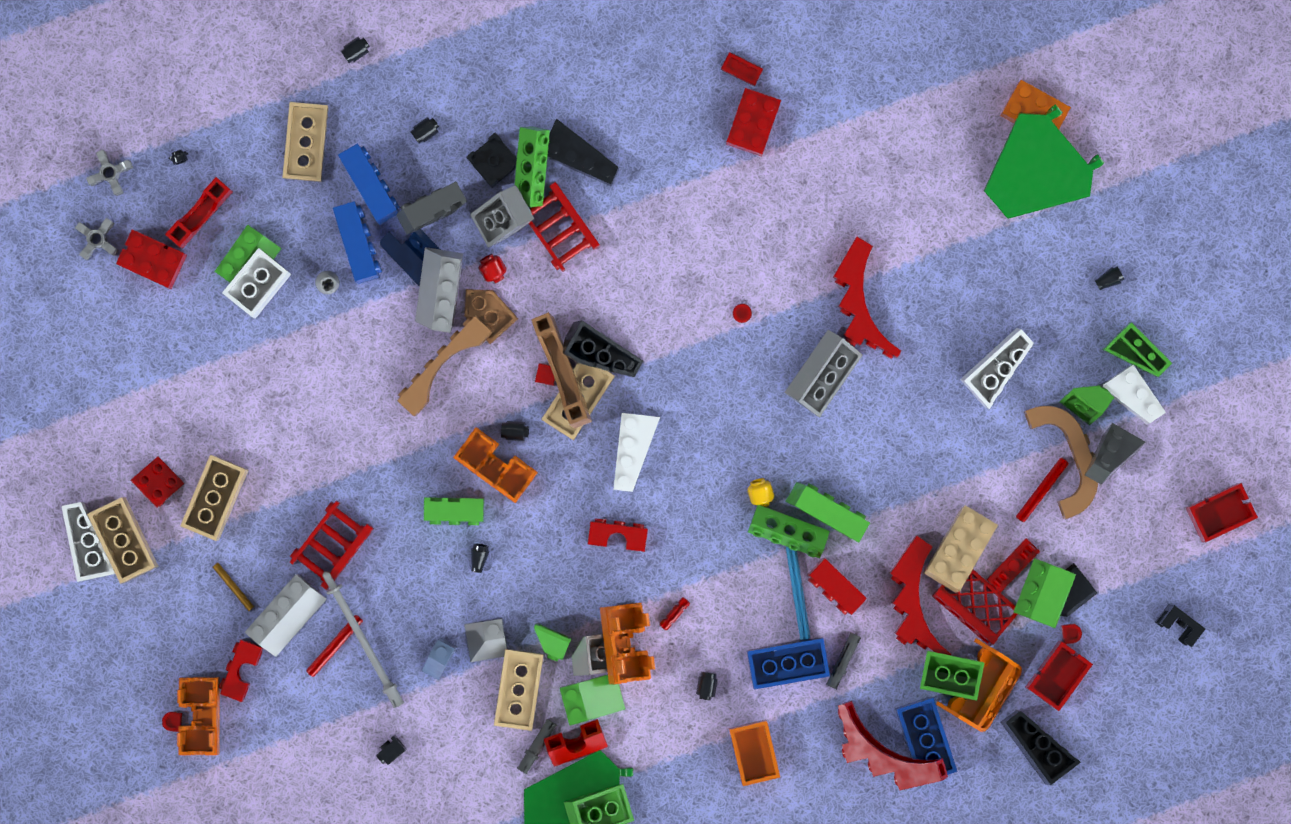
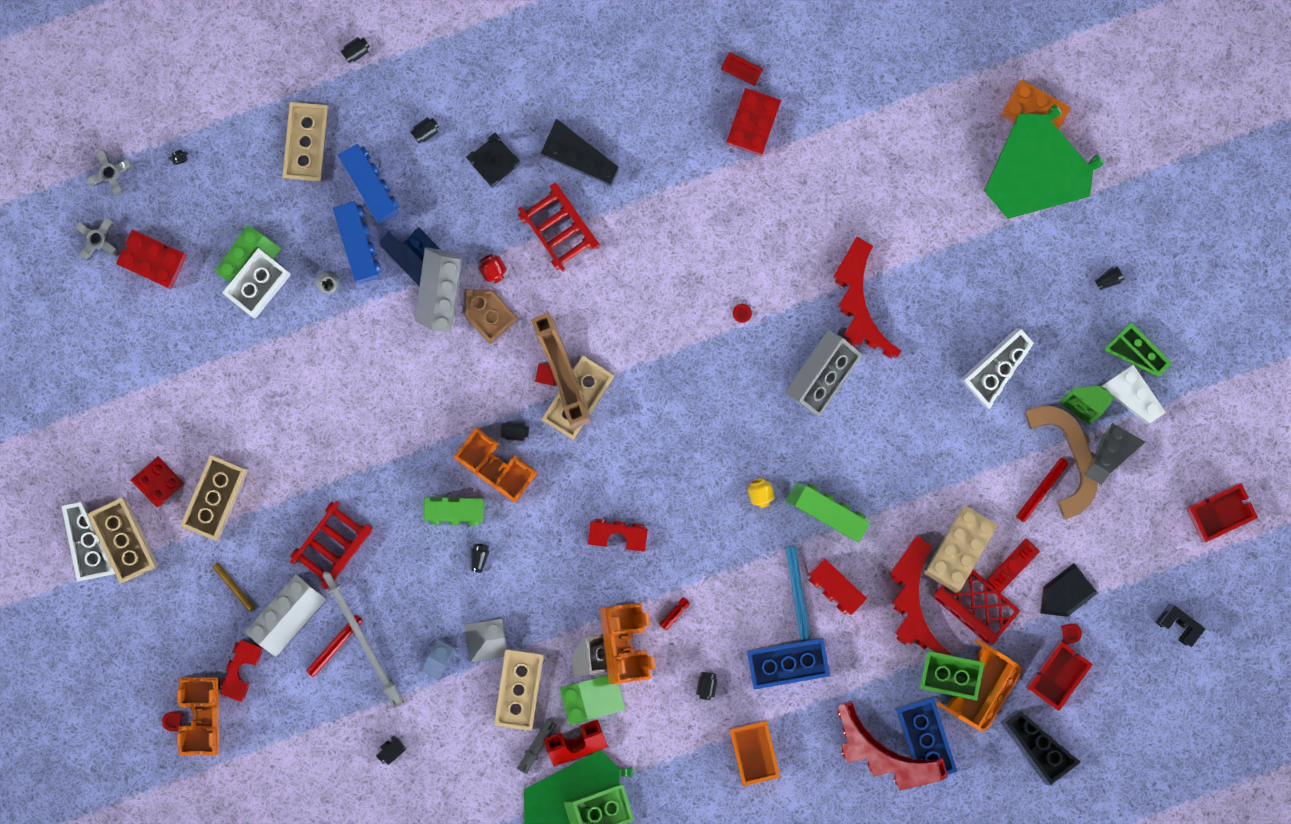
red arch [165,177,233,249] -> none
dark grey wedge [396,181,467,235] -> none
medium nougat arch [397,316,493,416] -> none
light grey brick [470,185,534,248] -> none
bright green brick [514,126,550,207] -> none
bright green slope [534,623,572,662] -> none
black wedge [563,320,643,377] -> none
white wedge [613,413,660,492] -> none
bright green brick [748,505,830,559] -> none
dark grey pin [826,632,861,690] -> none
bright green slope [1014,558,1076,628] -> none

